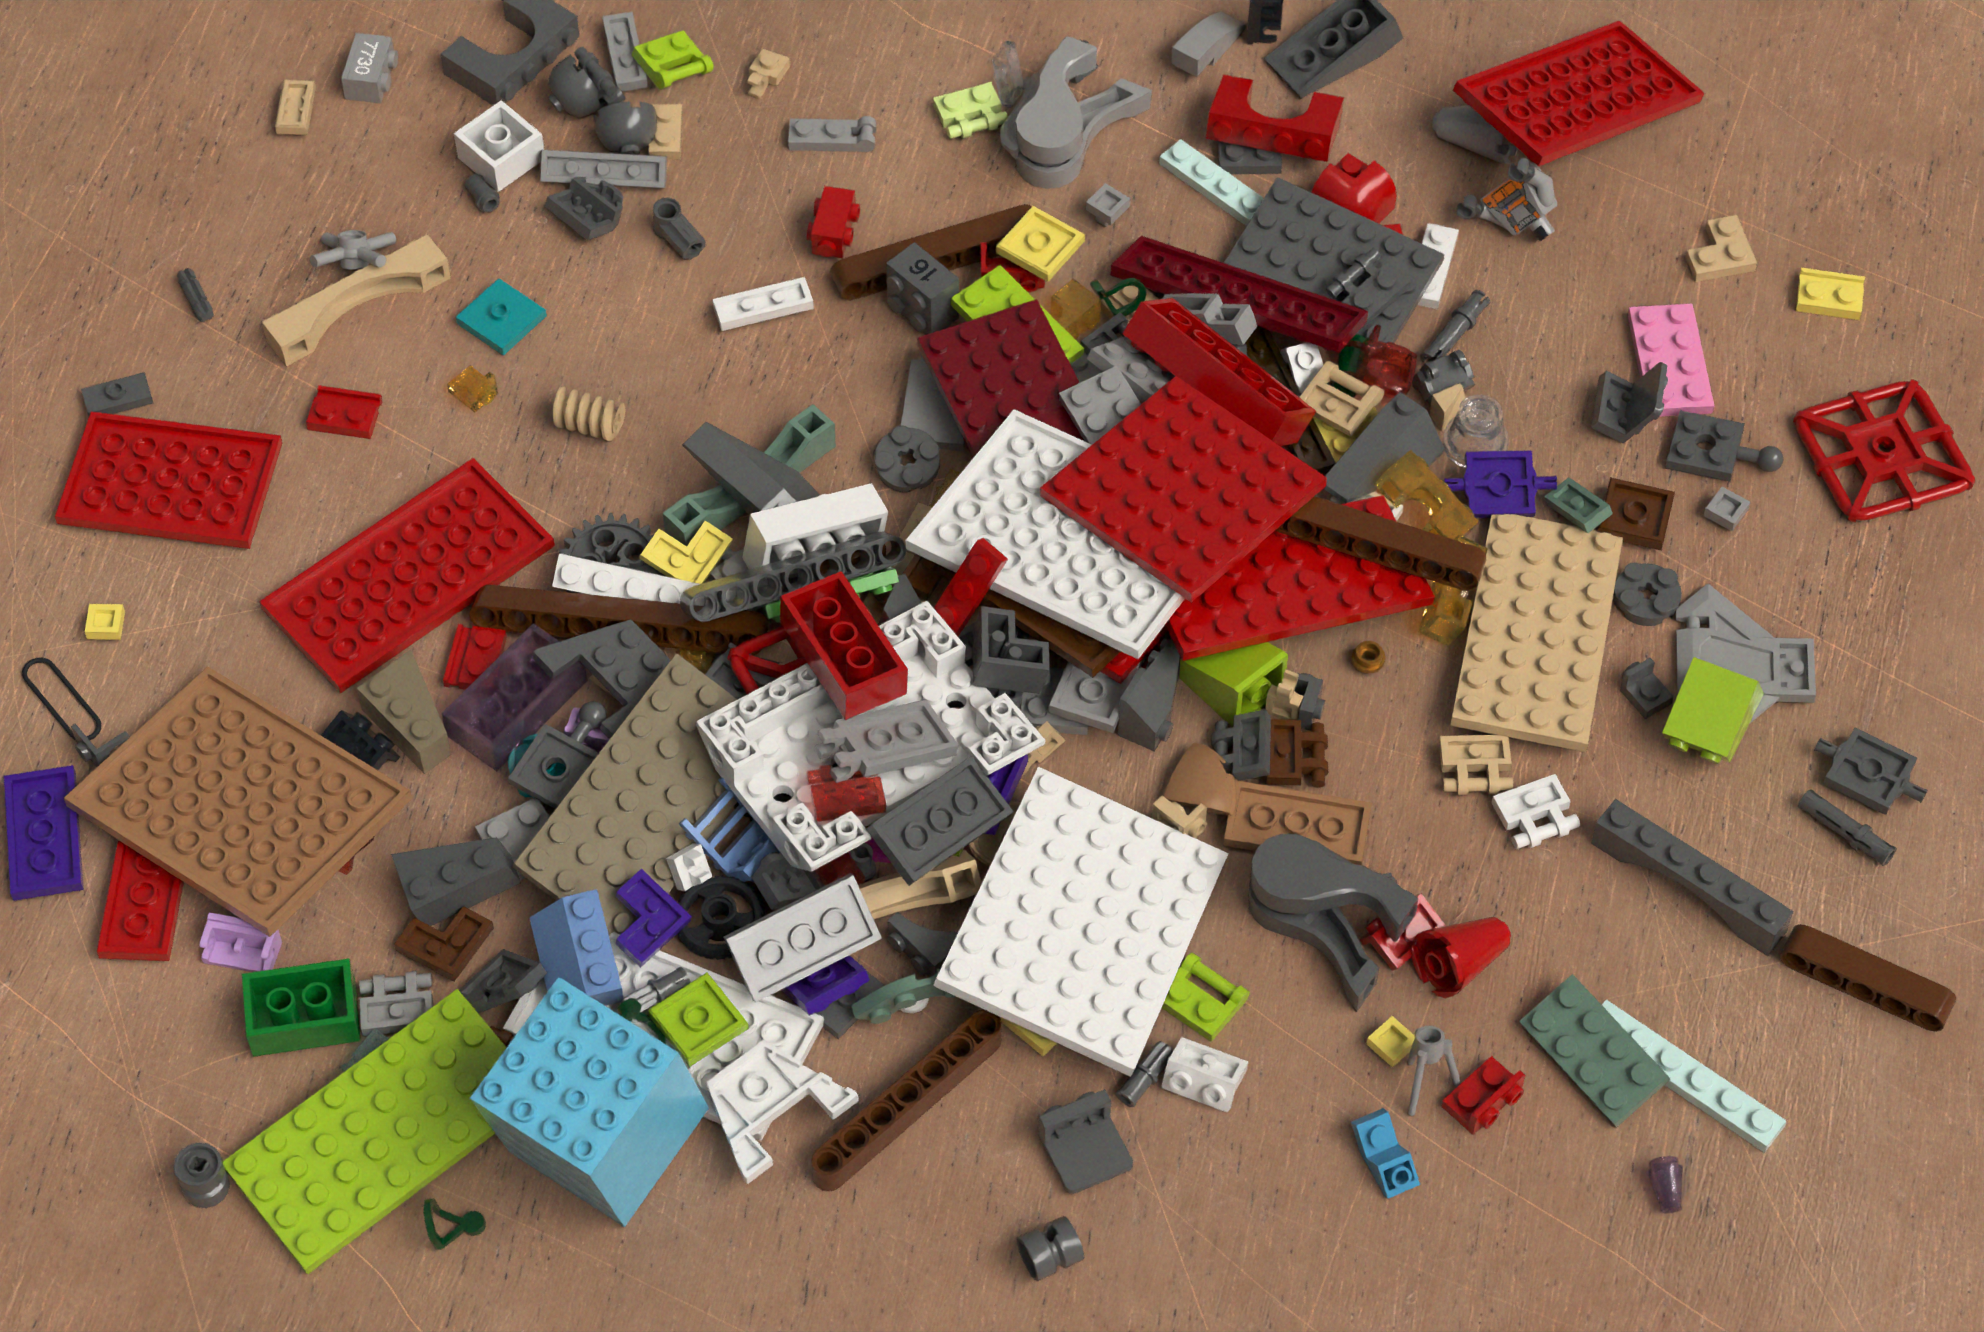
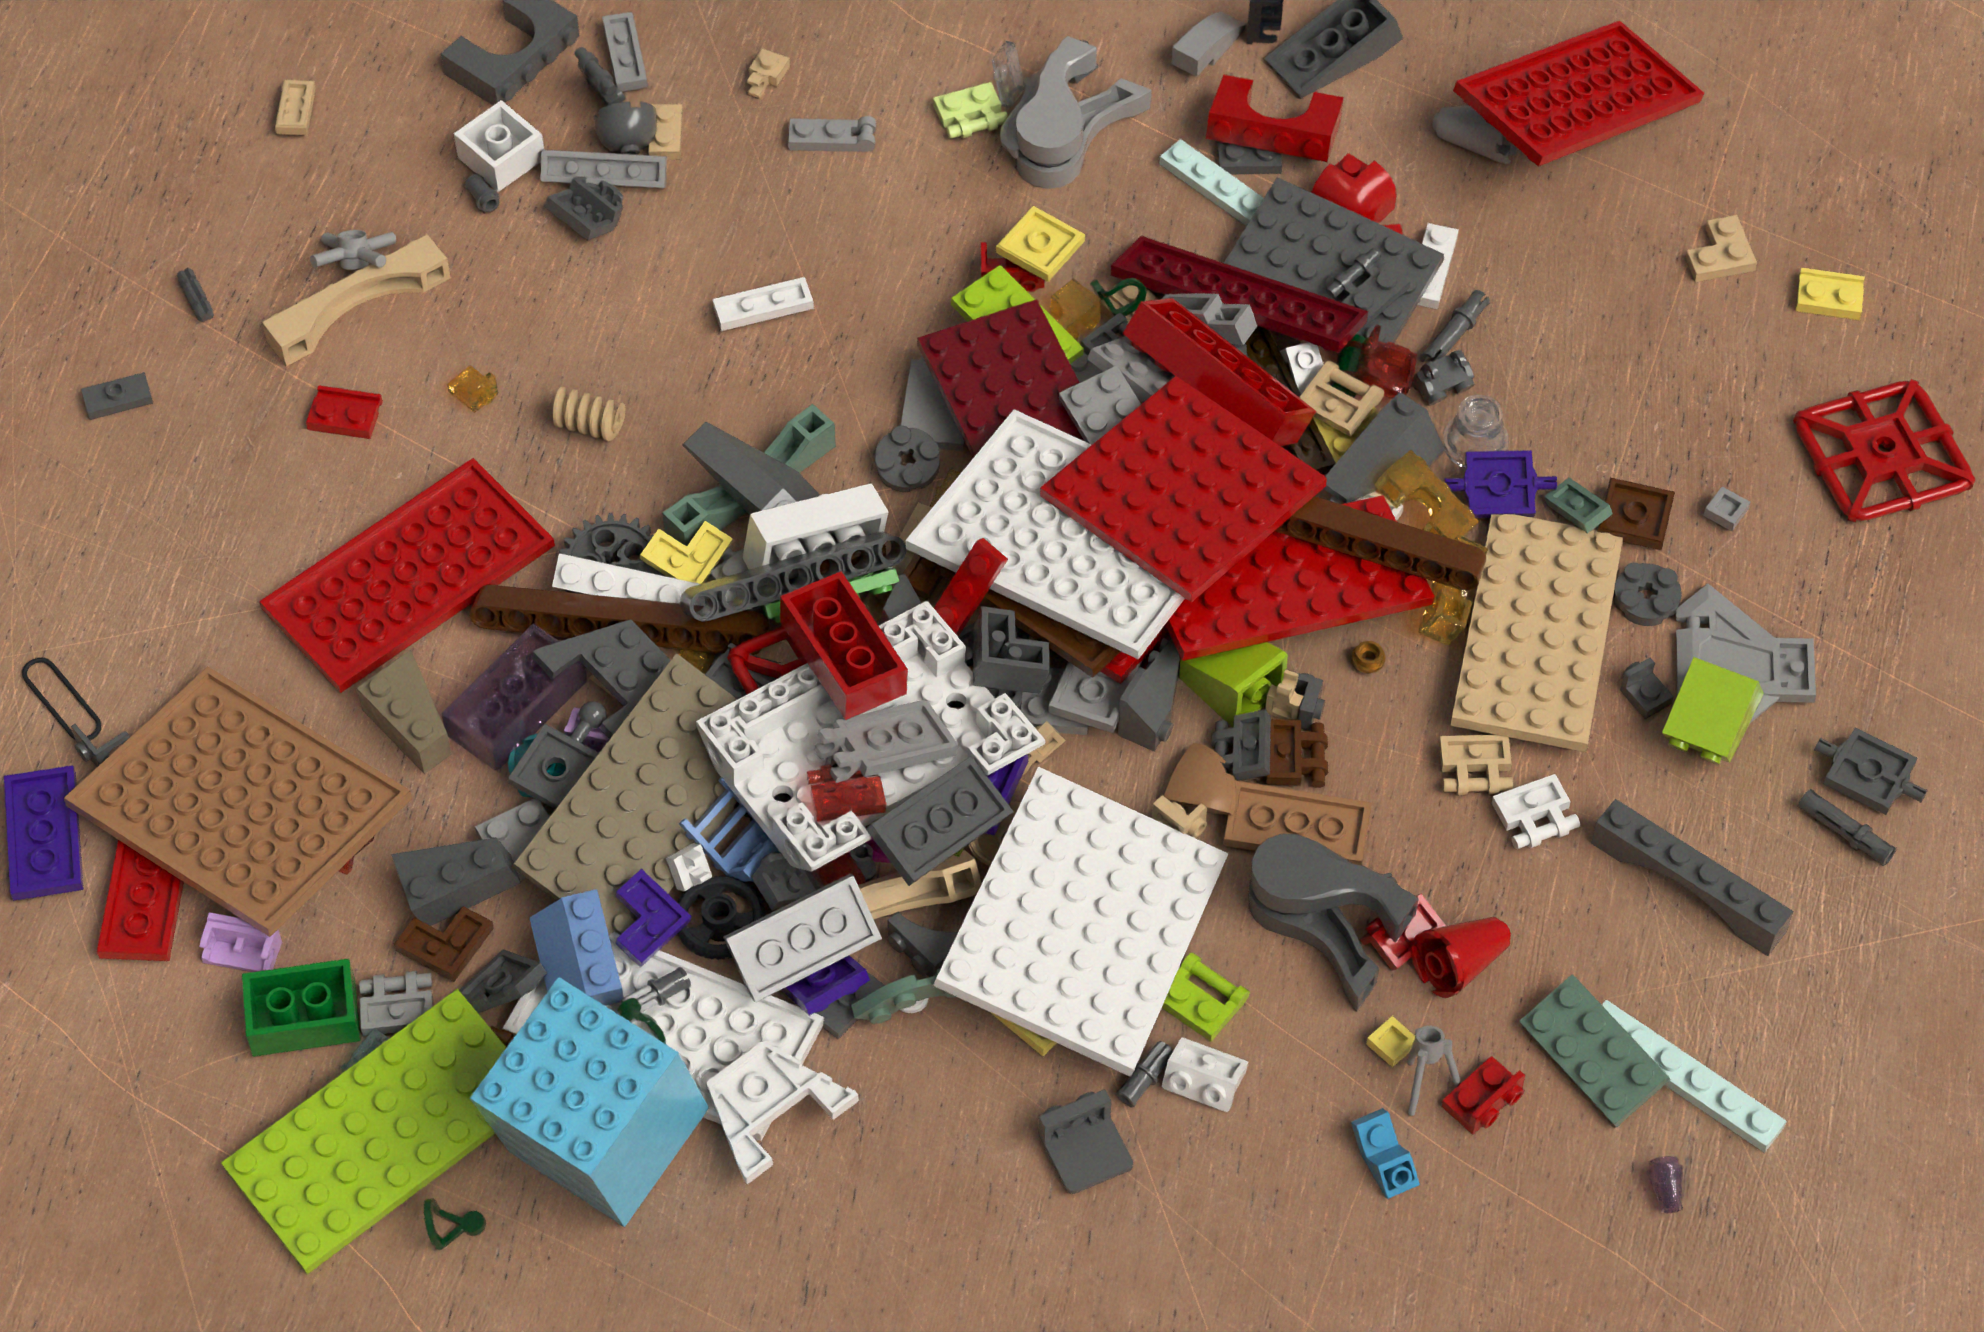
red plate [55,411,283,549] -> none
light yellow plate [85,604,125,640] -> none
dark grey wheel [174,1143,230,1208] -> none
black bracket [321,710,400,770] -> none
light grey brick [341,33,398,103] -> none
red plate [443,624,507,693] -> none
teal plate [456,278,547,356] -> none
dark grey cylinder [548,54,606,117] -> none
lime plate [632,30,714,89] -> none
lime plate [648,972,749,1067] -> none
dark grey piece [653,198,706,260] -> none
red brick [807,186,860,259] -> none
reddish brown beam [811,1009,1002,1191] -> none
reddish brown beam [830,204,1032,301] -> none
dark grey brick [886,242,959,335] -> none
dark grey wheel [1016,1216,1085,1282] -> none
light grey tile [1086,183,1130,227] -> none
tan slope [1429,383,1468,431] -> none
torso [1457,158,1557,241] -> none
dark grey bracket [1591,362,1668,443] -> none
bright pink plate [1628,304,1714,417] -> none
dark grey plate [1666,410,1783,482] -> none
reddish brown beam [1780,924,1956,1032] -> none

